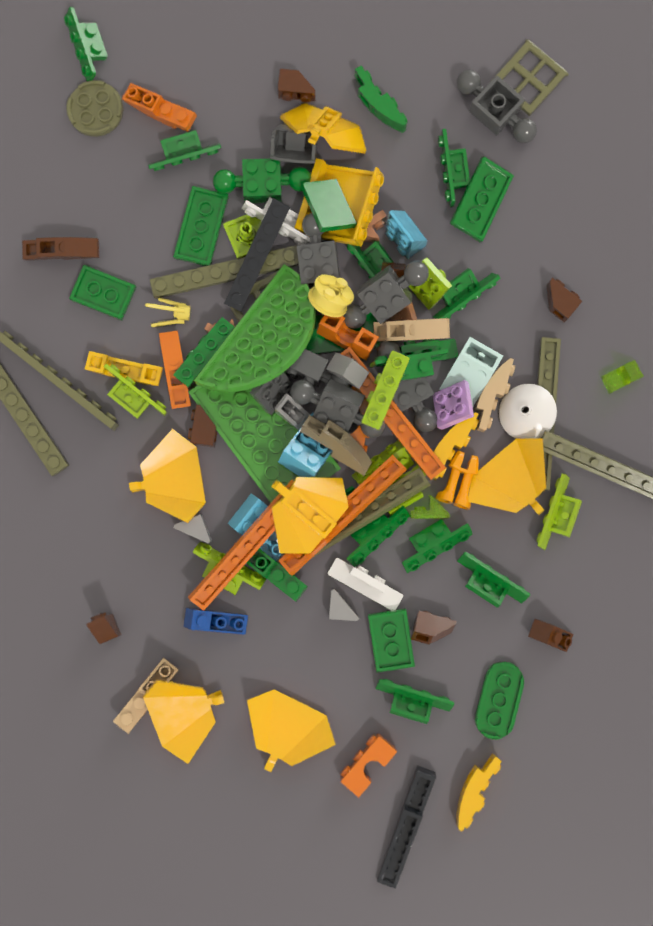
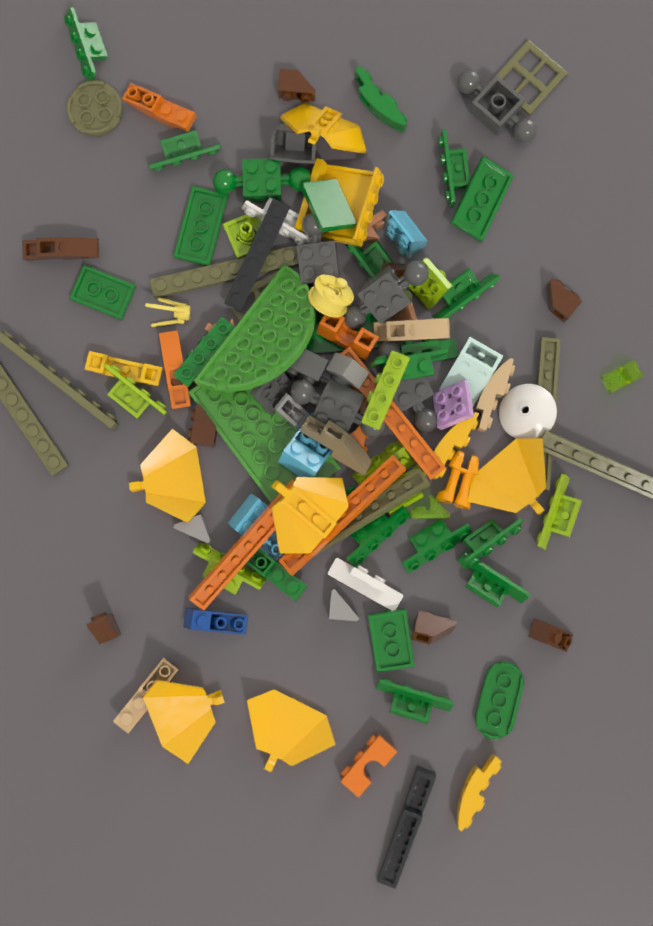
none -> green bracket [461,518,524,570]

